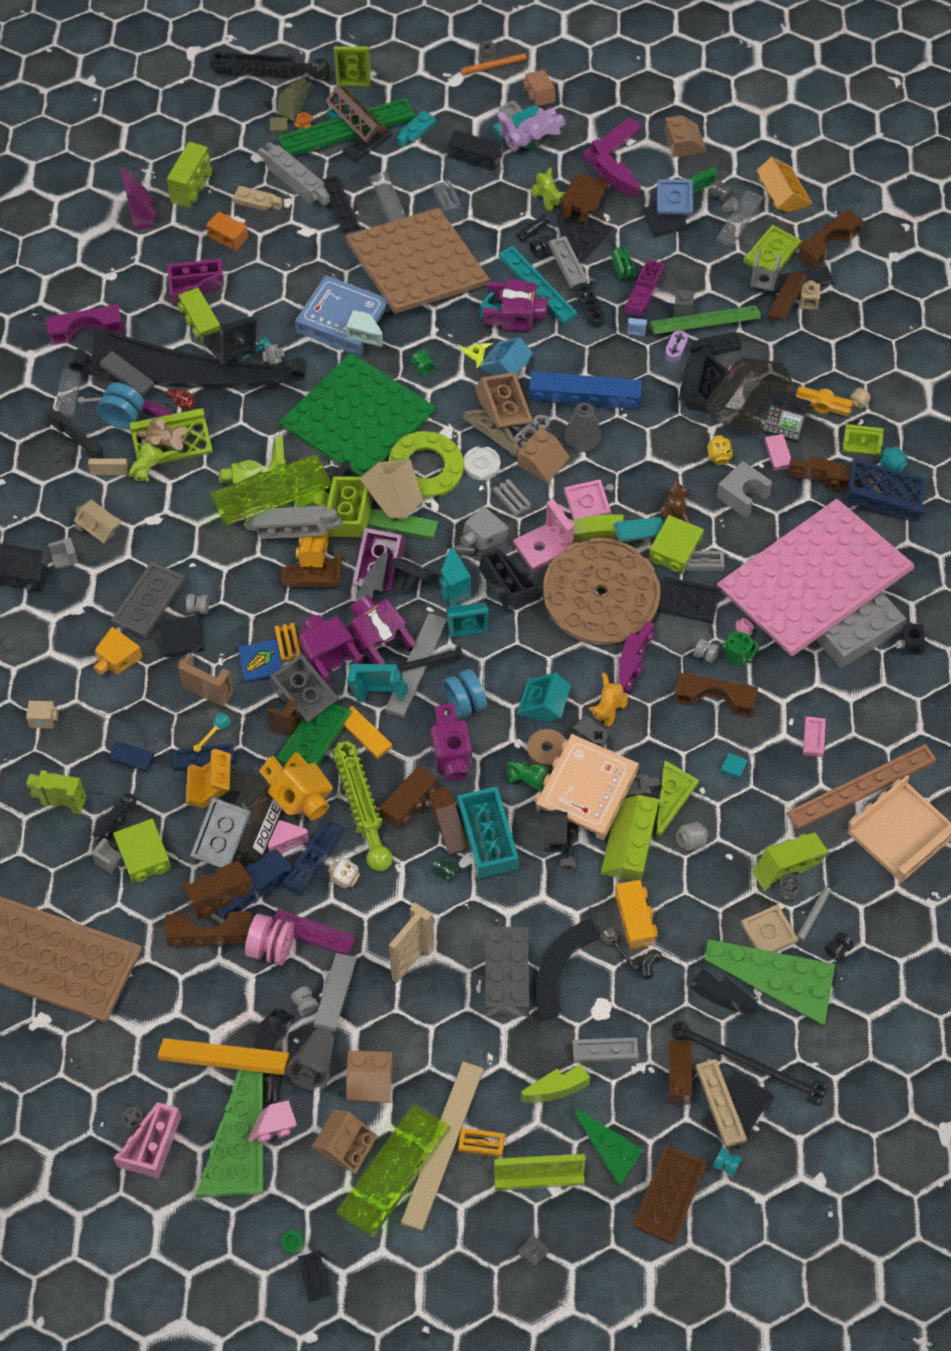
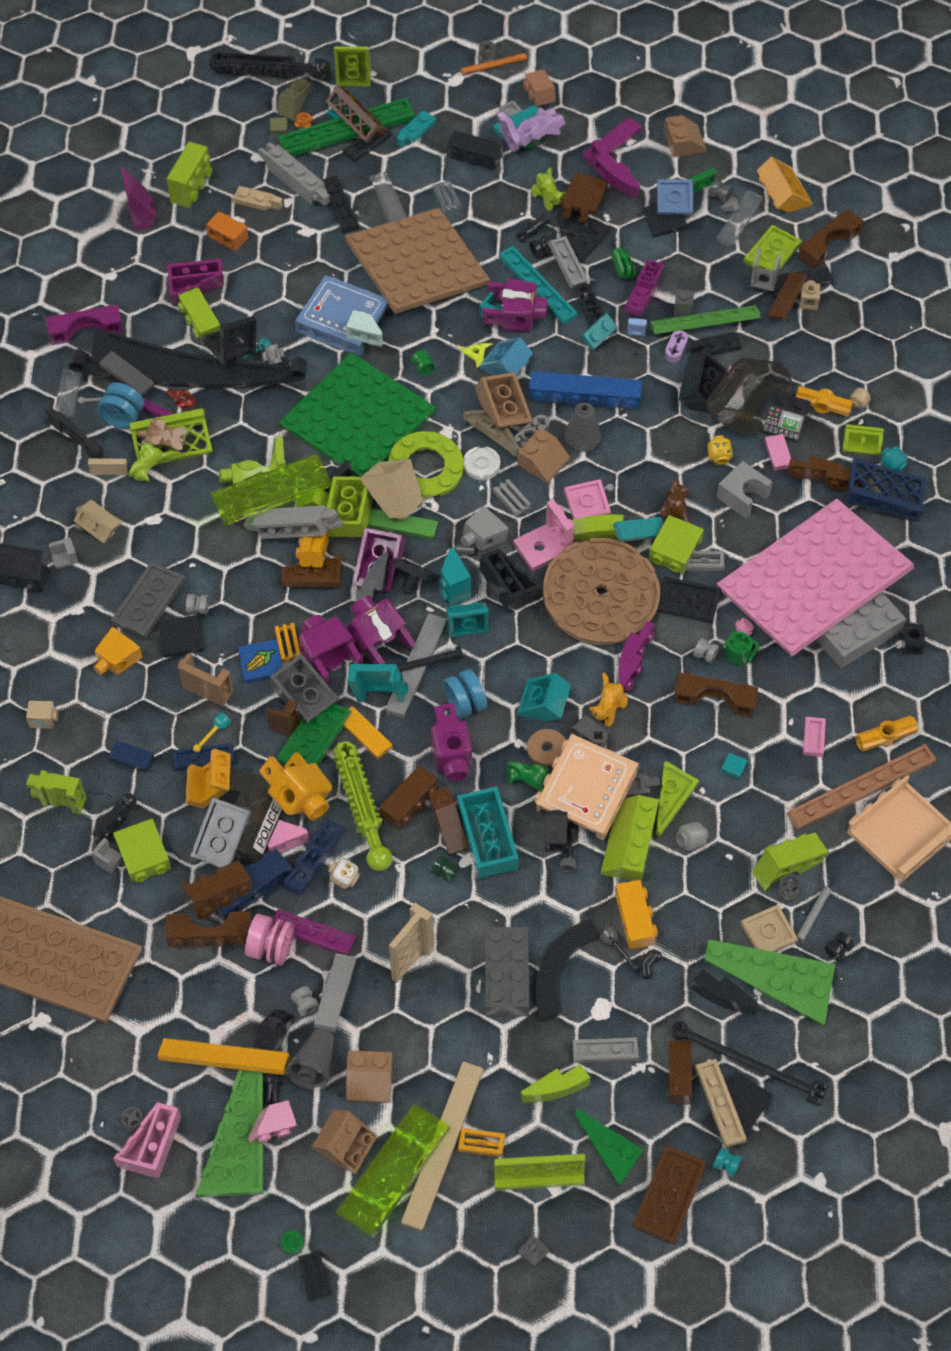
none -> teal plate [580,313,617,350]
none -> light orange piece [855,715,918,752]

